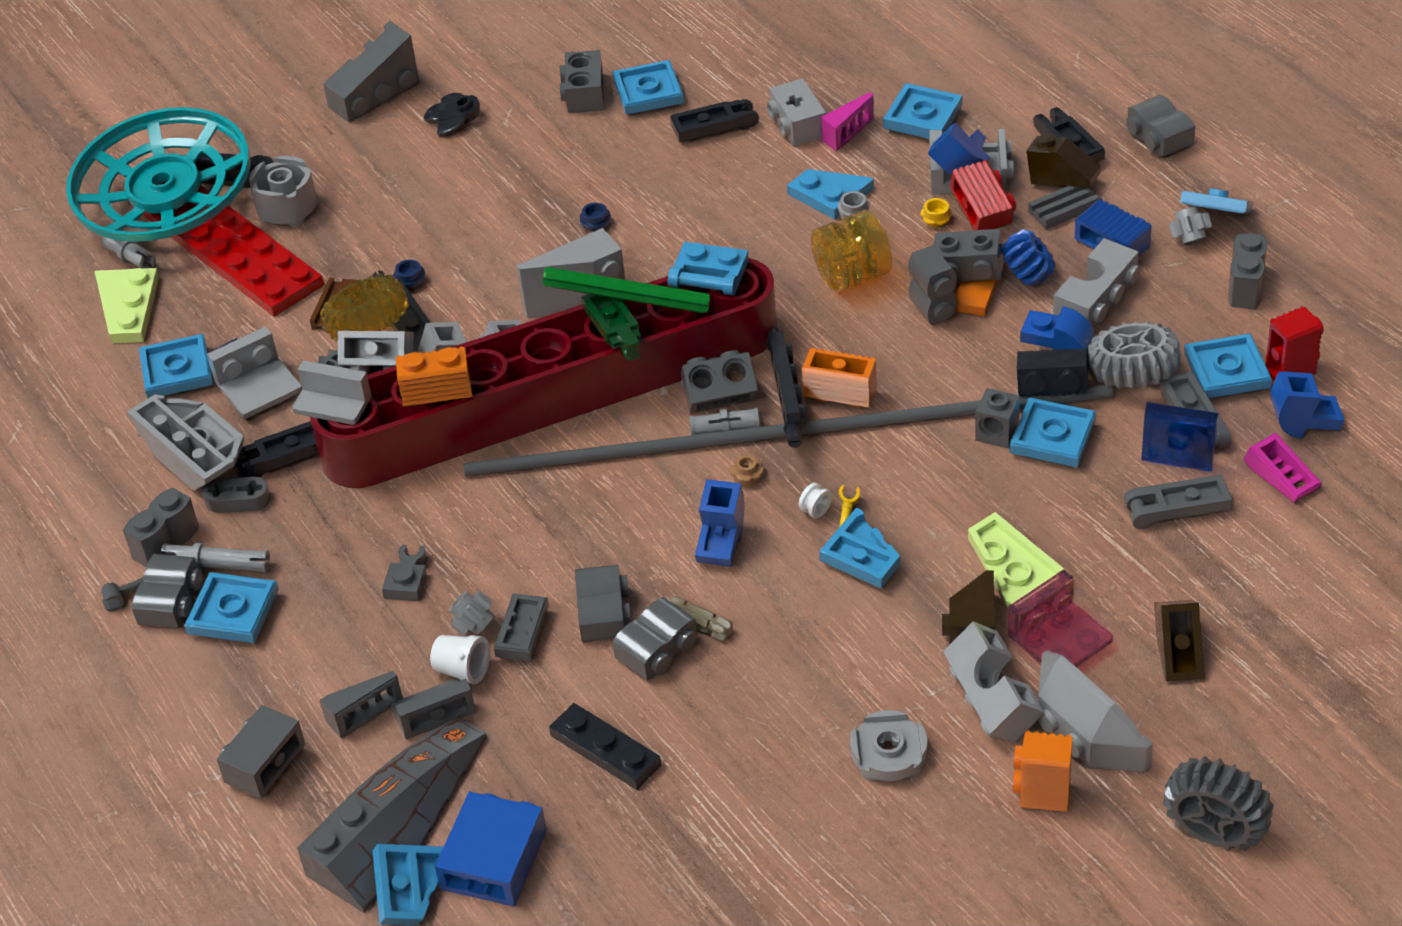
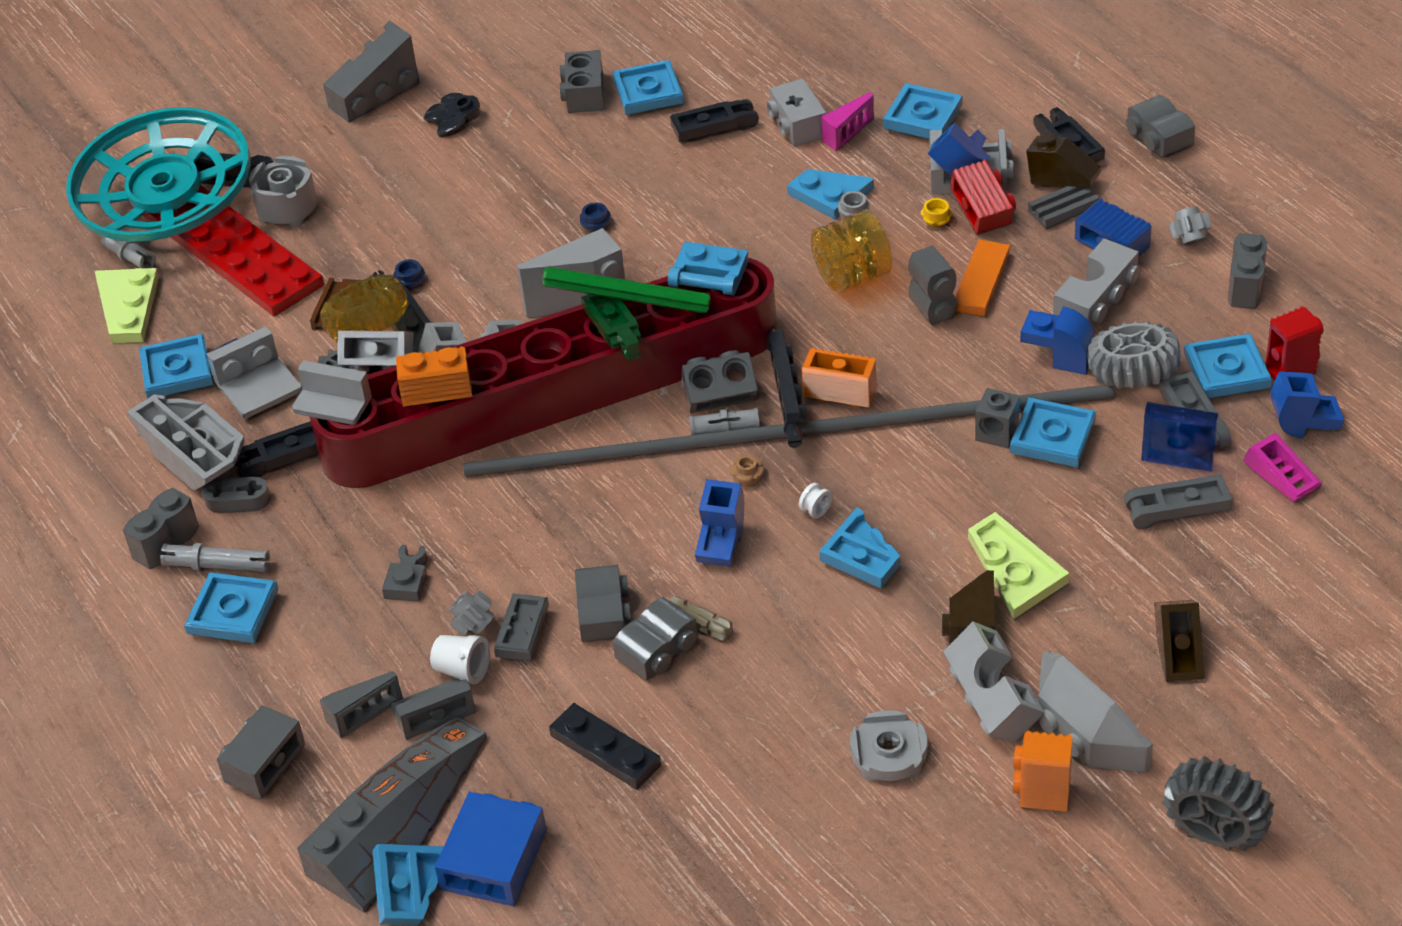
dark grey hand [101,577,144,612] -> none
dark grey brick [132,554,203,628] -> none
yellow hand [839,484,860,527] -> none
dark grey brick [933,229,1004,282] -> none
blue gear [1001,229,1055,287] -> none
clear pink bracket [1008,569,1113,667] -> none
black brick [1017,348,1088,397] -> none
dark azure plate [1180,188,1253,214] -> none

